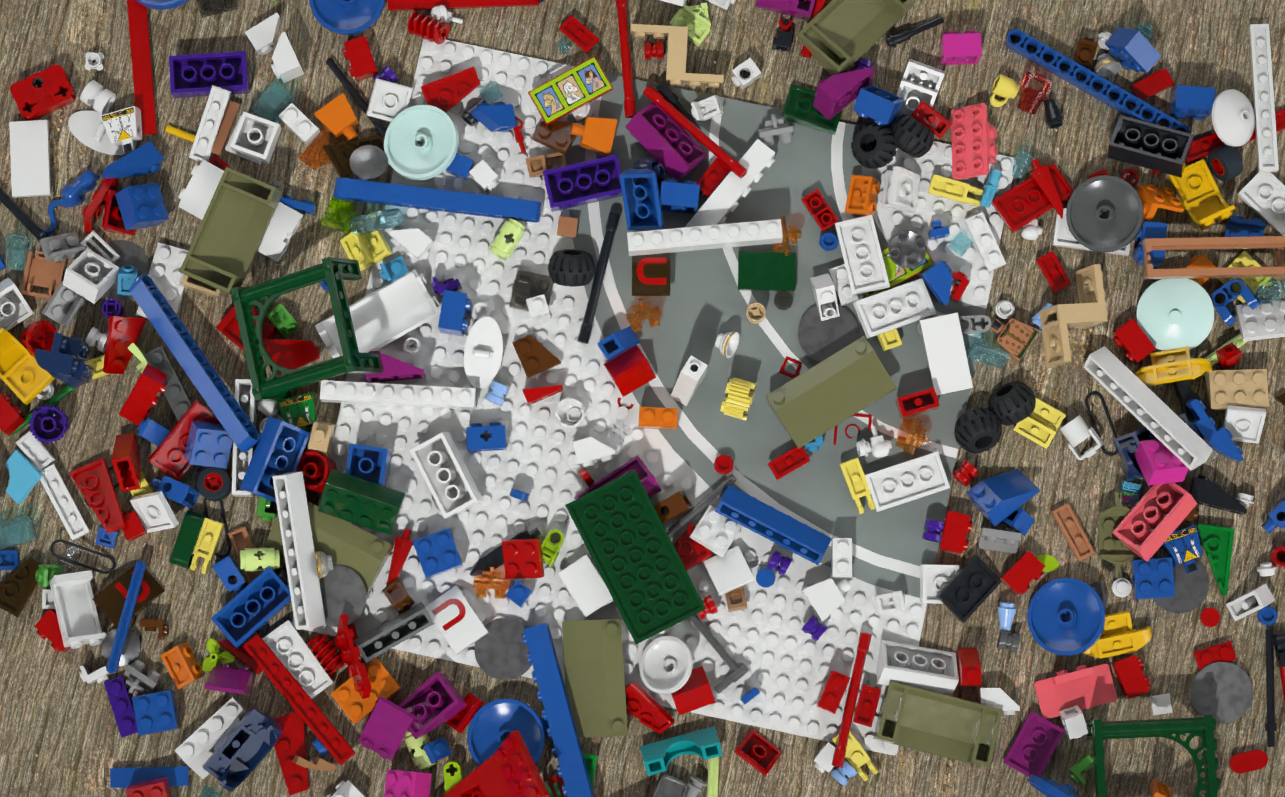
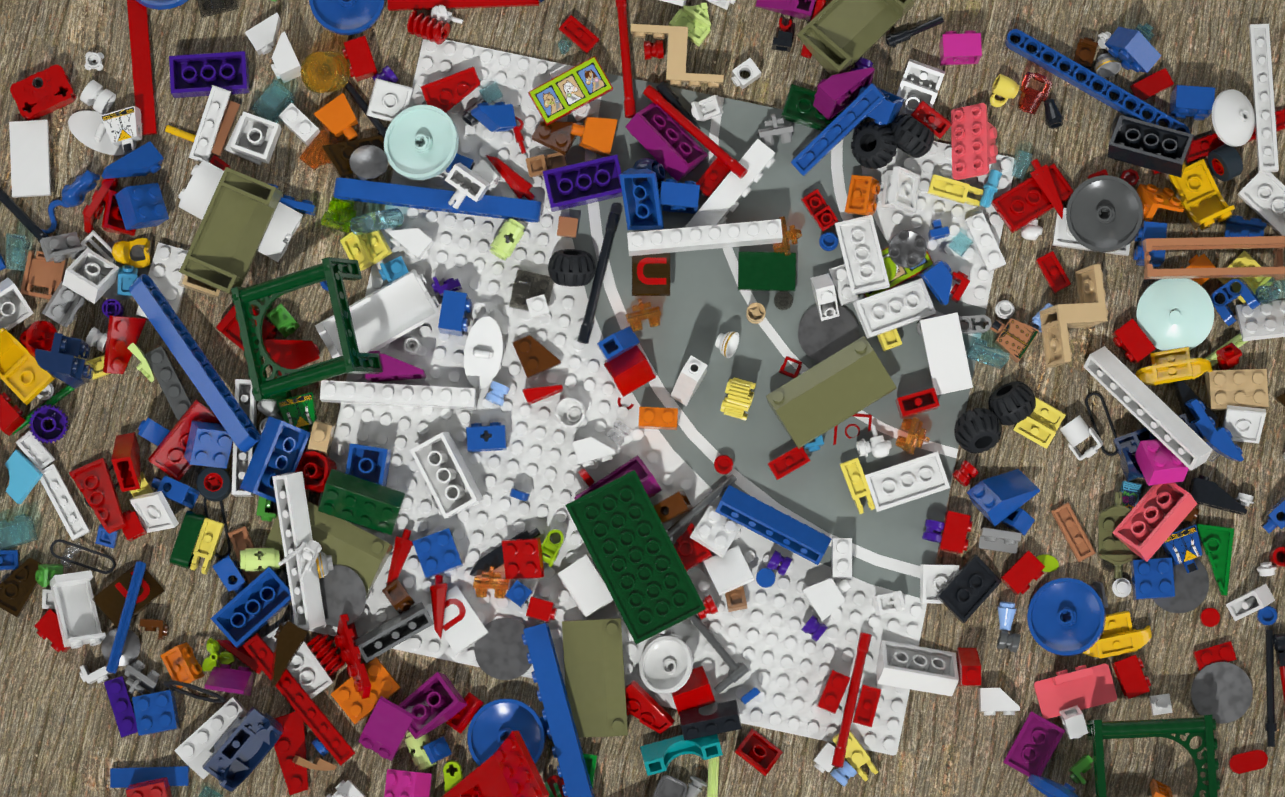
red brick [118,364,168,426] -> none
olive slope [873,681,1003,767] -> none
none -> yellow piece [112,238,150,268]
none -> black piece [163,681,226,703]
none -> dark brown slope [271,621,308,689]
none -> white plant [278,540,322,581]
none -> clear yellow wheel [300,50,350,94]
none -> red bar [430,575,448,639]
none -> white brick [445,163,491,209]
none -> red bar [486,155,535,200]
none -> red brick [526,597,557,623]
none -> black arch [679,700,742,741]
none -> blue plate [791,83,886,176]

